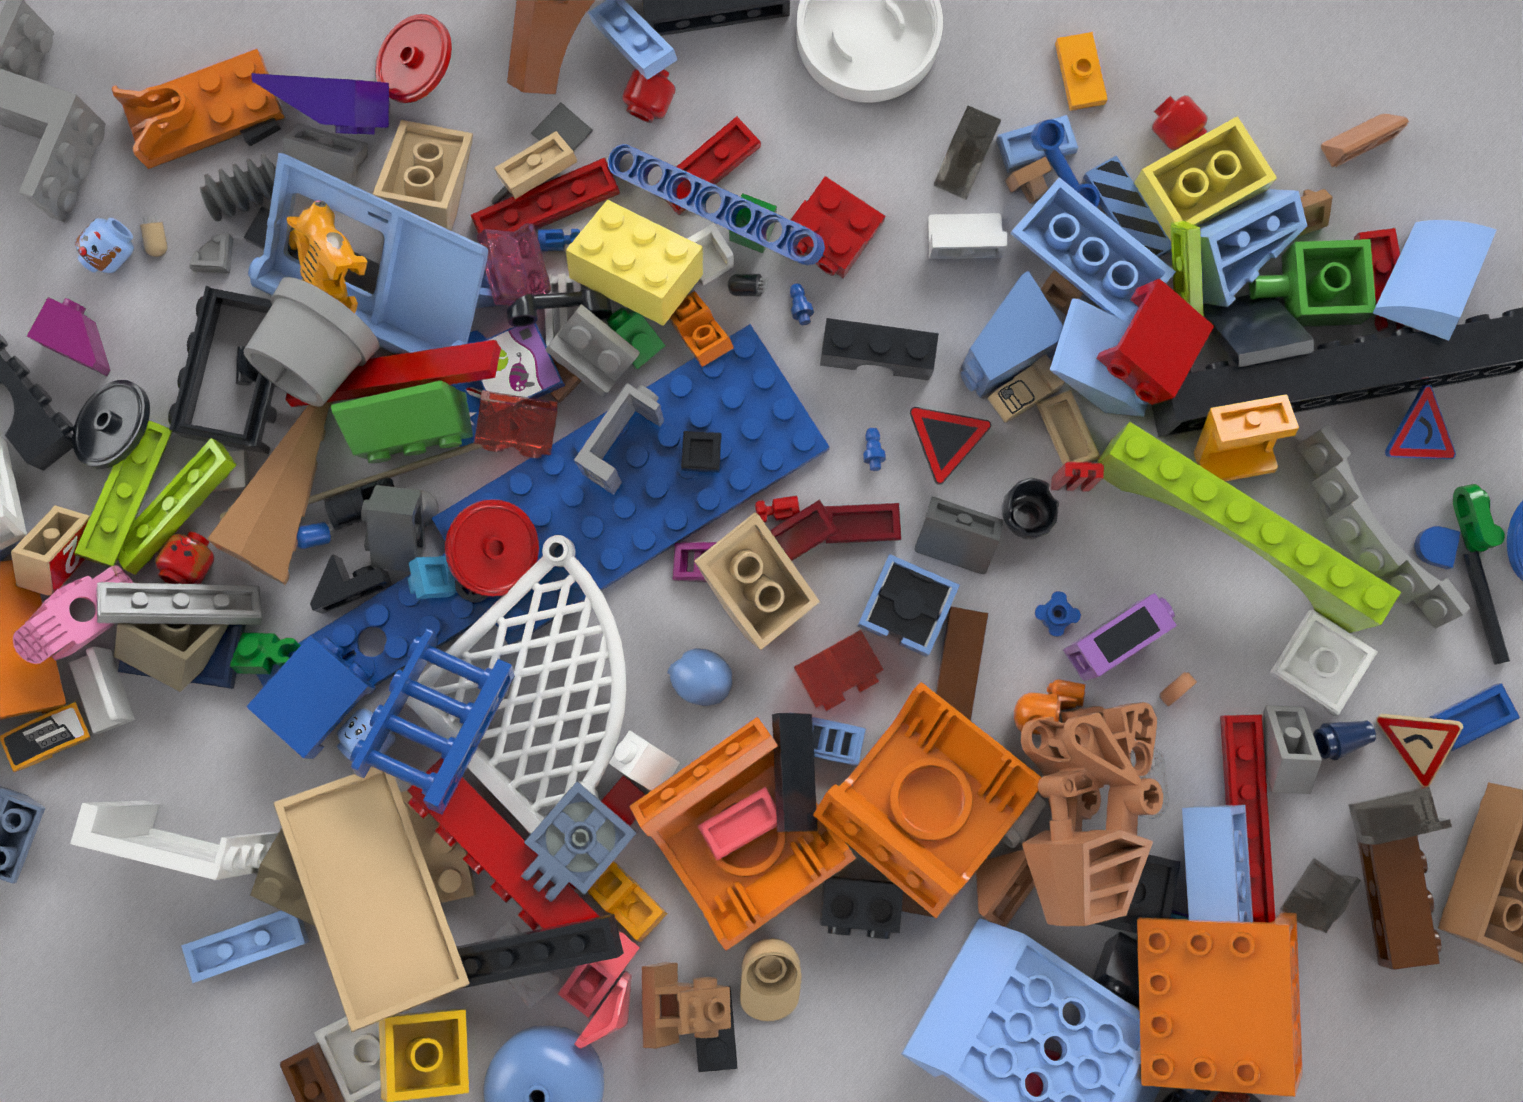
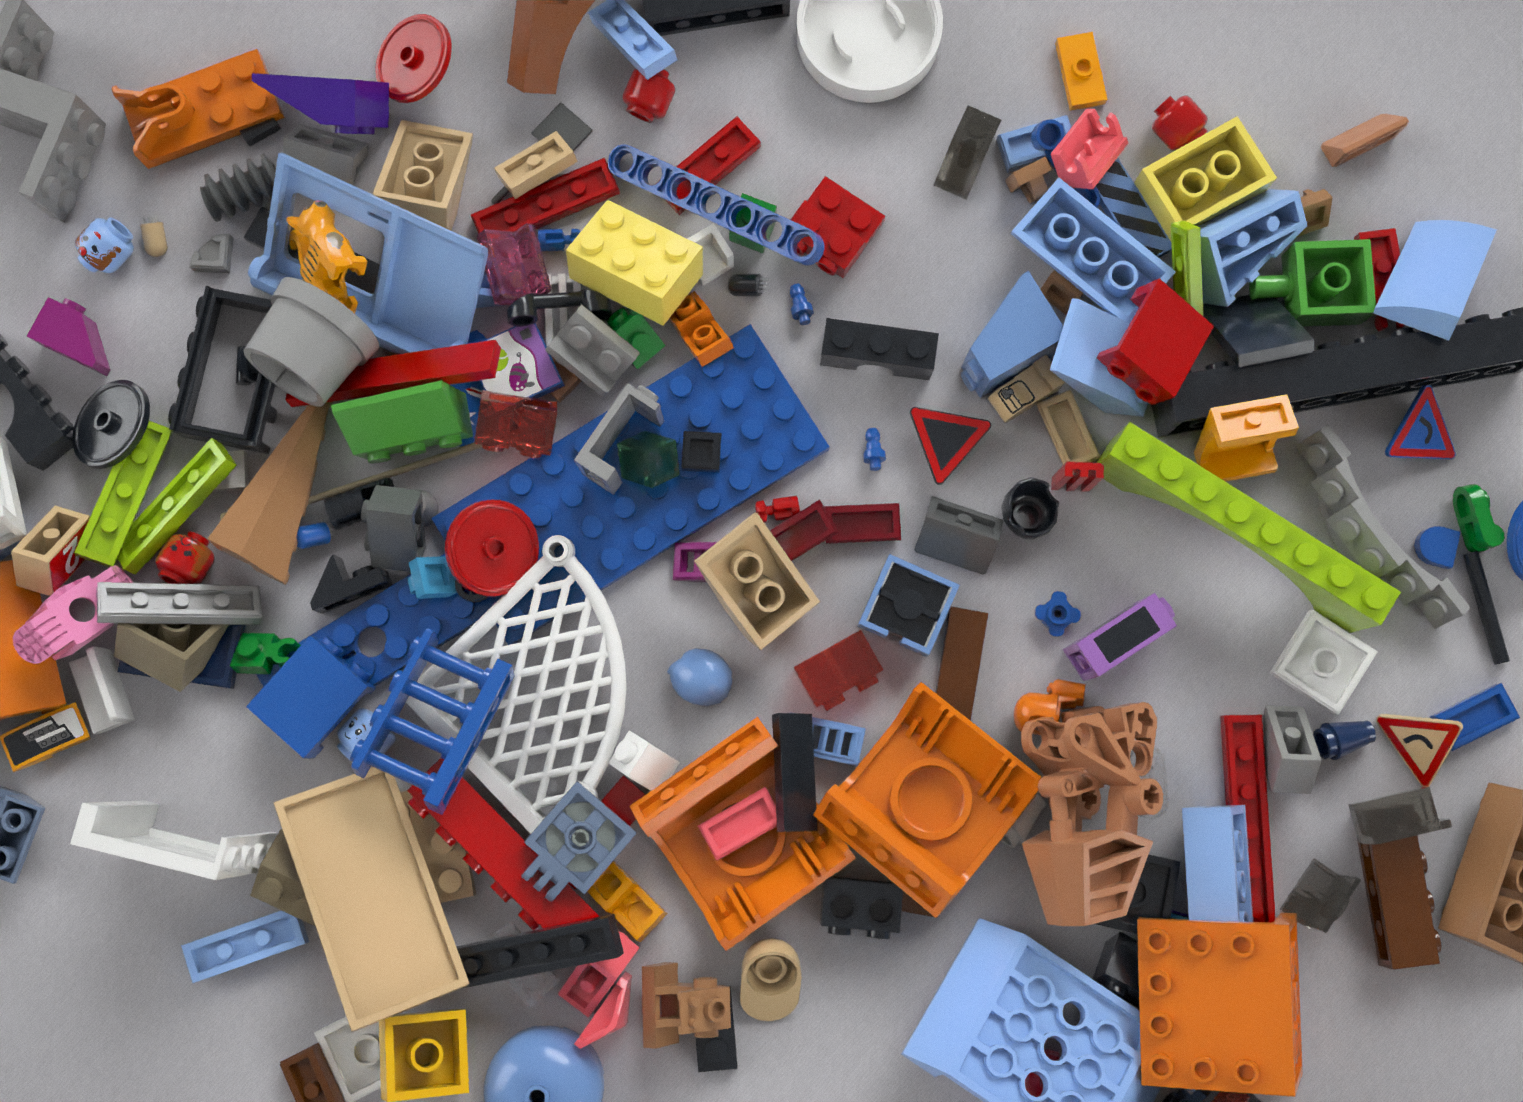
white panel [928,213,1007,259] -> none
nougat slope [976,849,1035,927] -> none
nougat tile [1159,672,1197,707] -> none
none -> panel [617,431,680,488]
none -> coral hinge [1051,109,1128,189]

